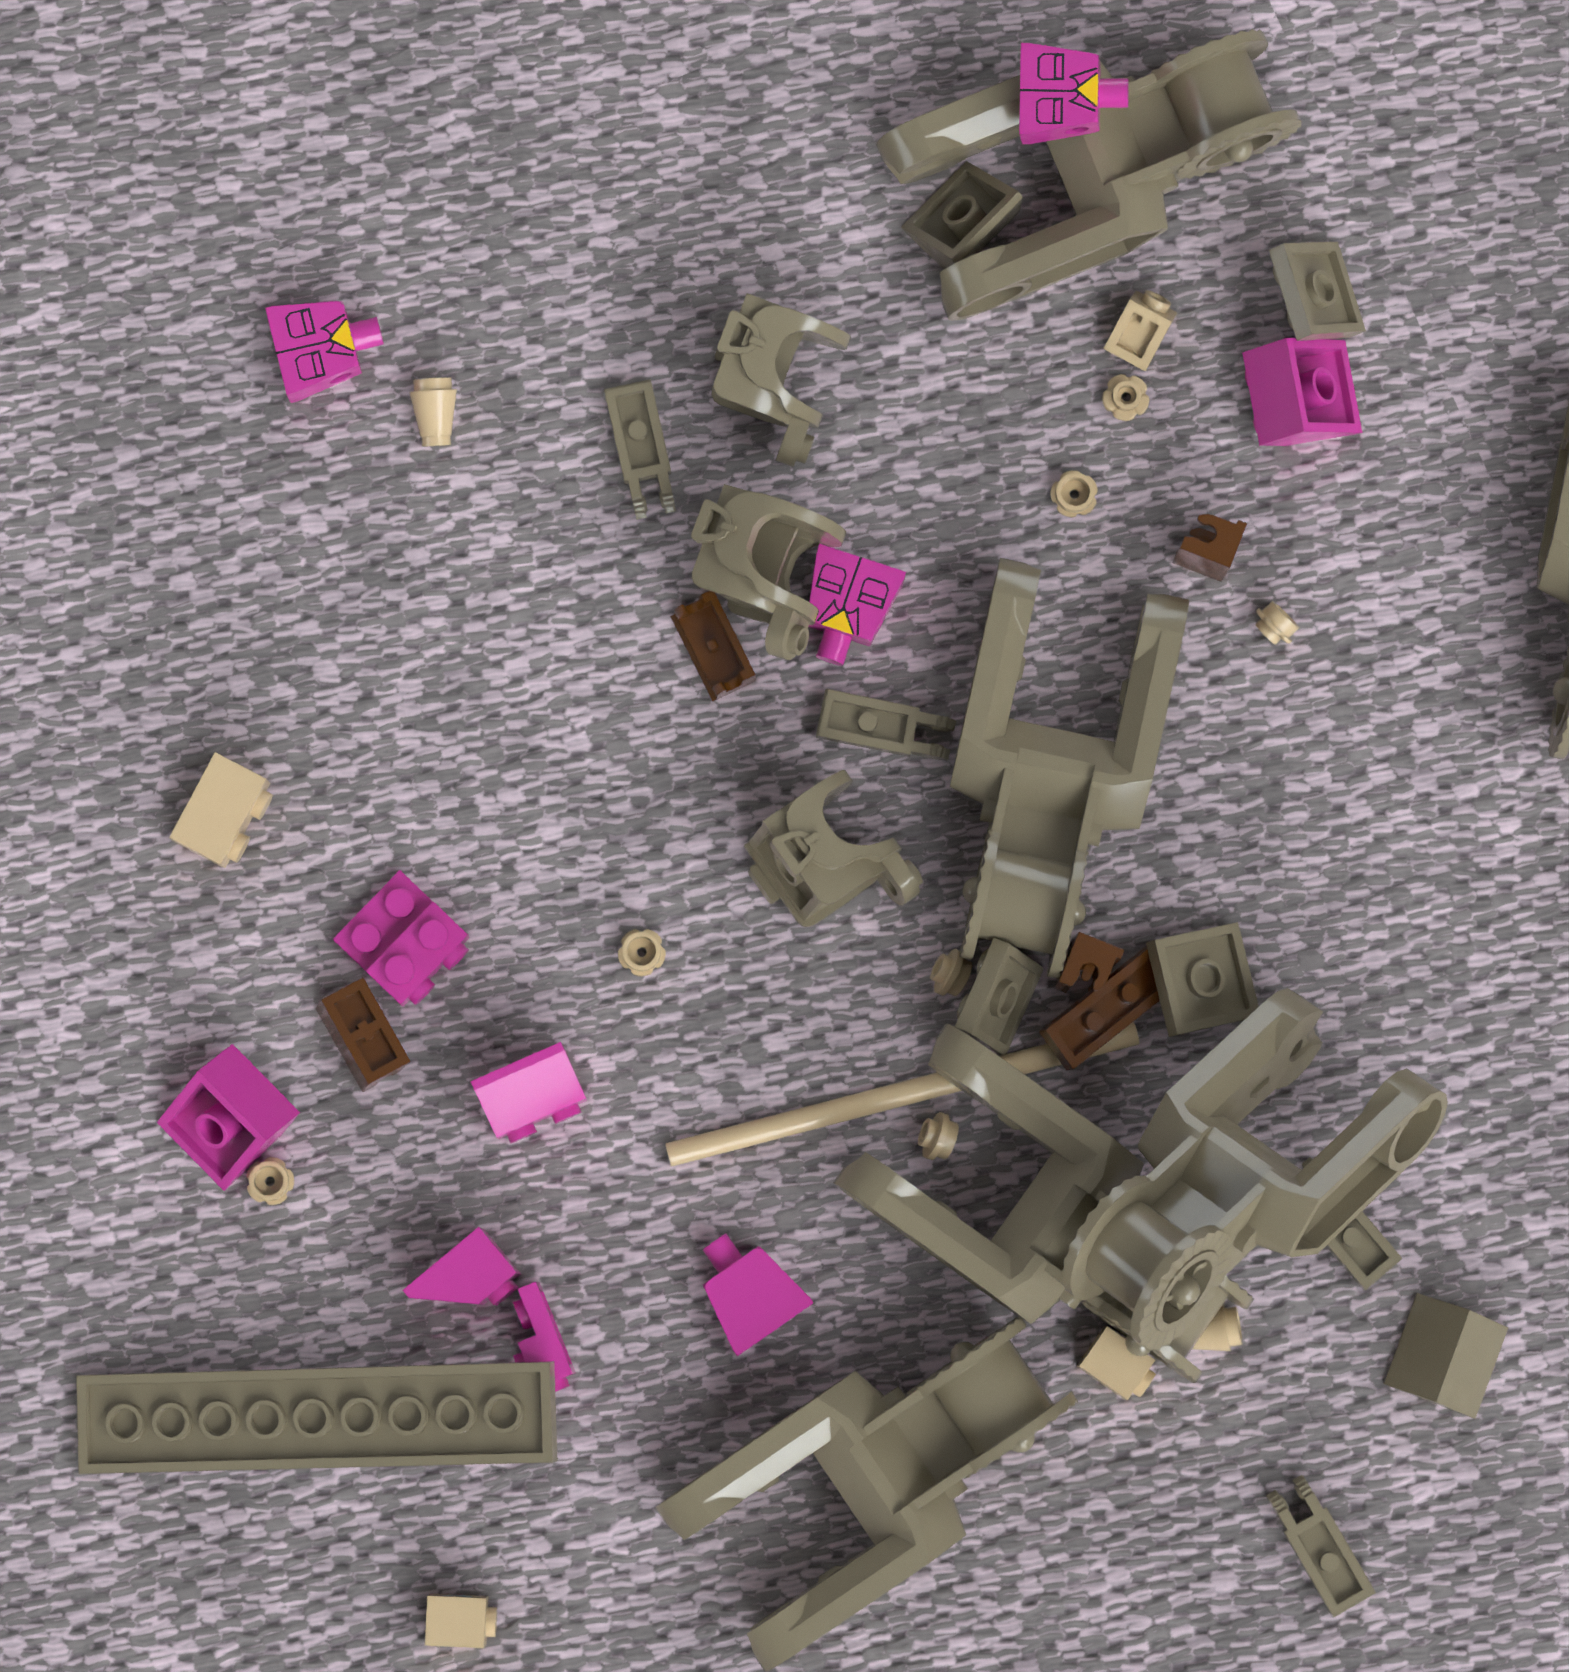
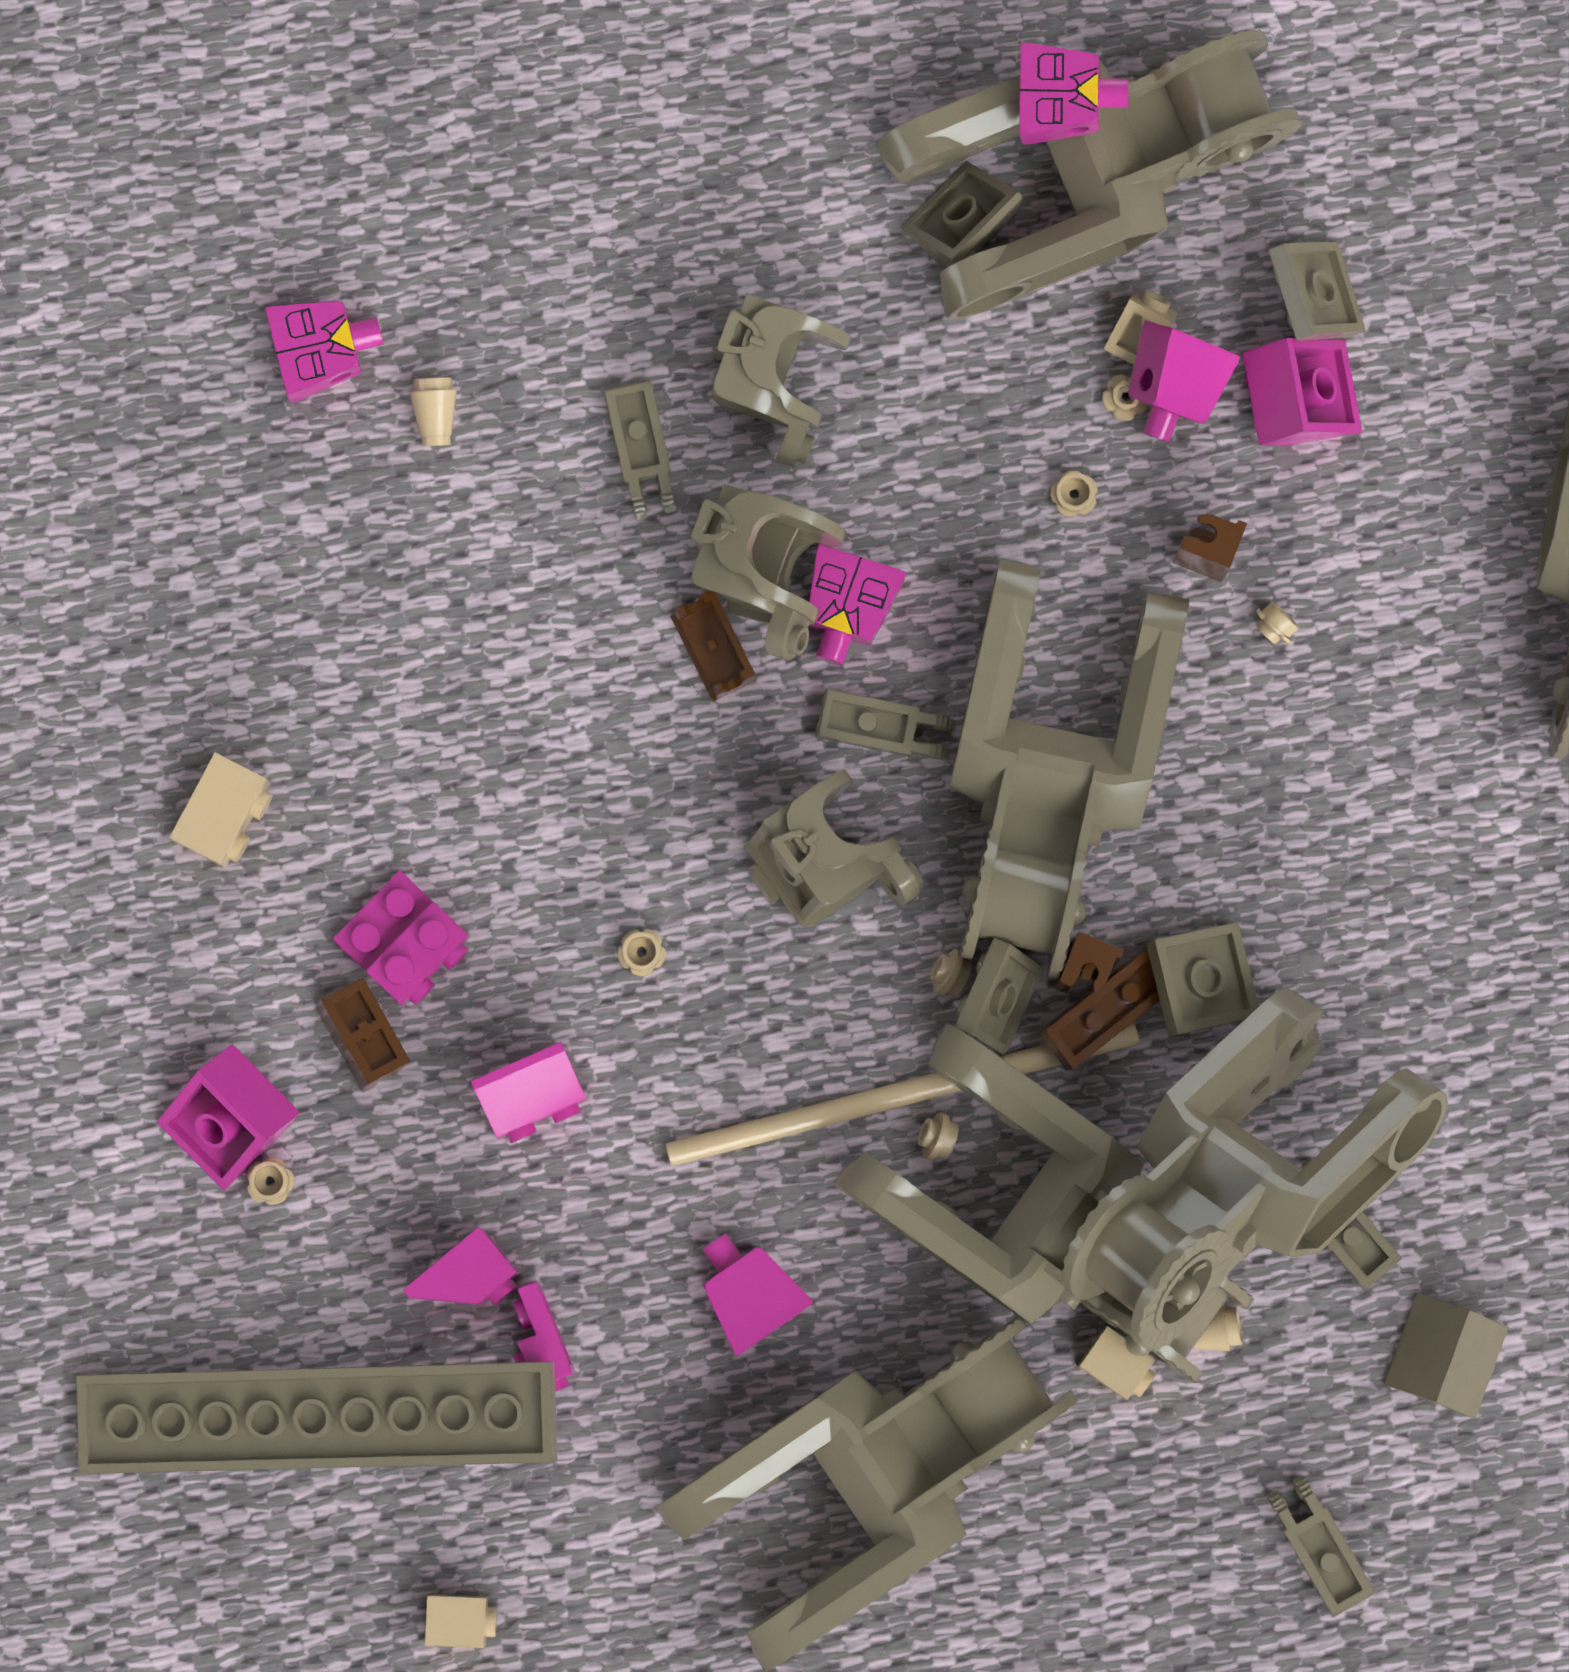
none -> dark pink torso [1128,321,1240,443]

